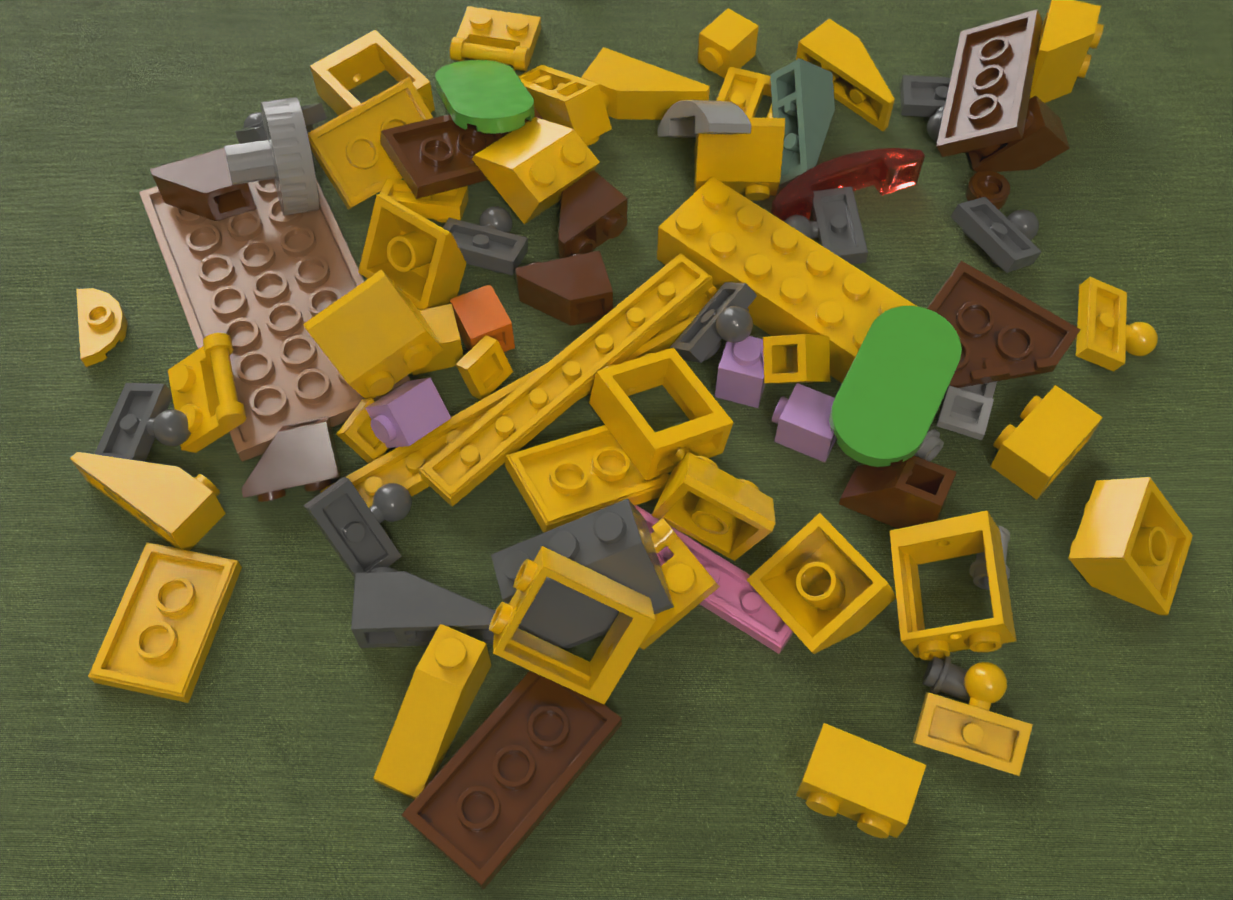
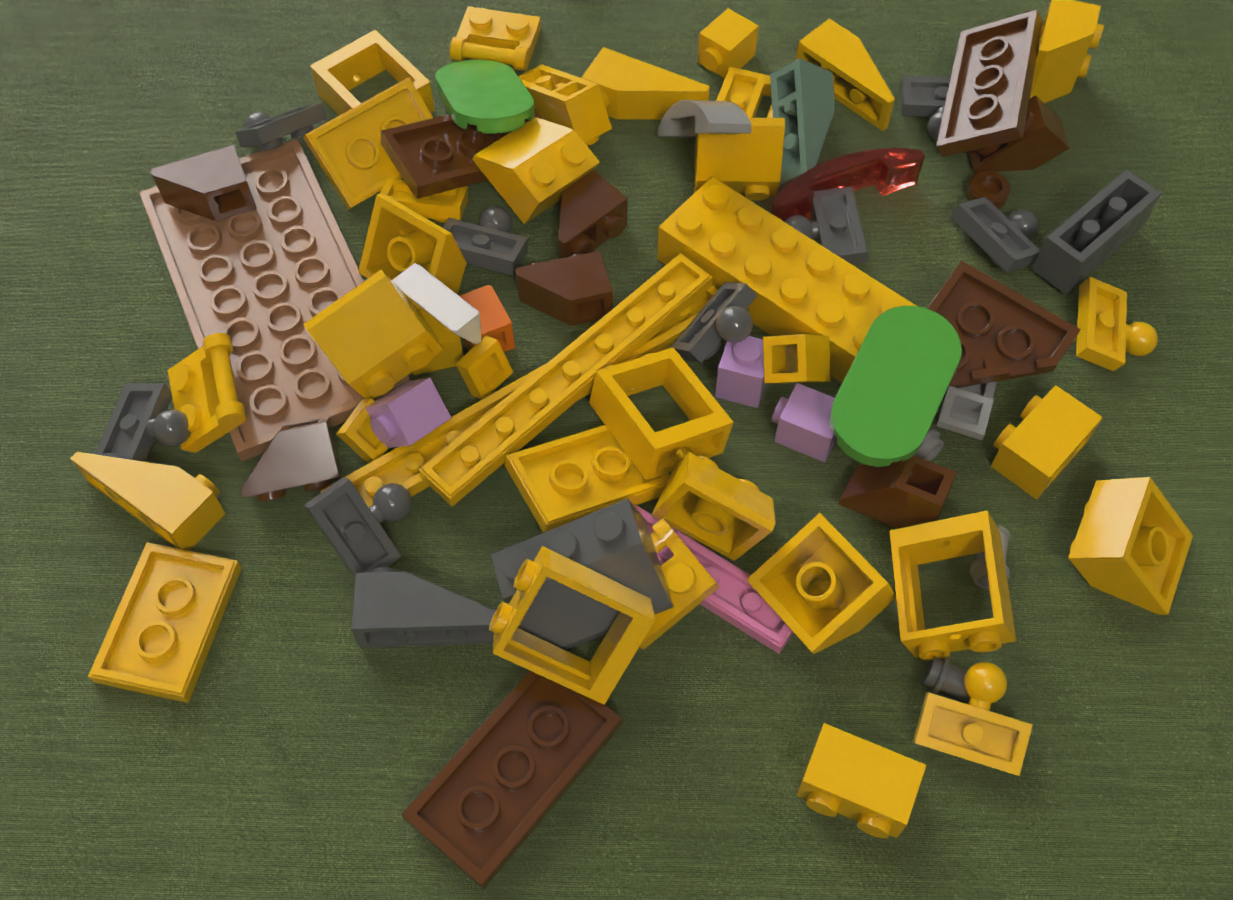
yellow plate [76,288,128,367] -> none
light grey piece [224,97,319,216] -> none
yellow slope [373,624,492,799] -> none
none -> white slope [393,263,482,345]
none -> dark grey brick [1032,169,1162,294]

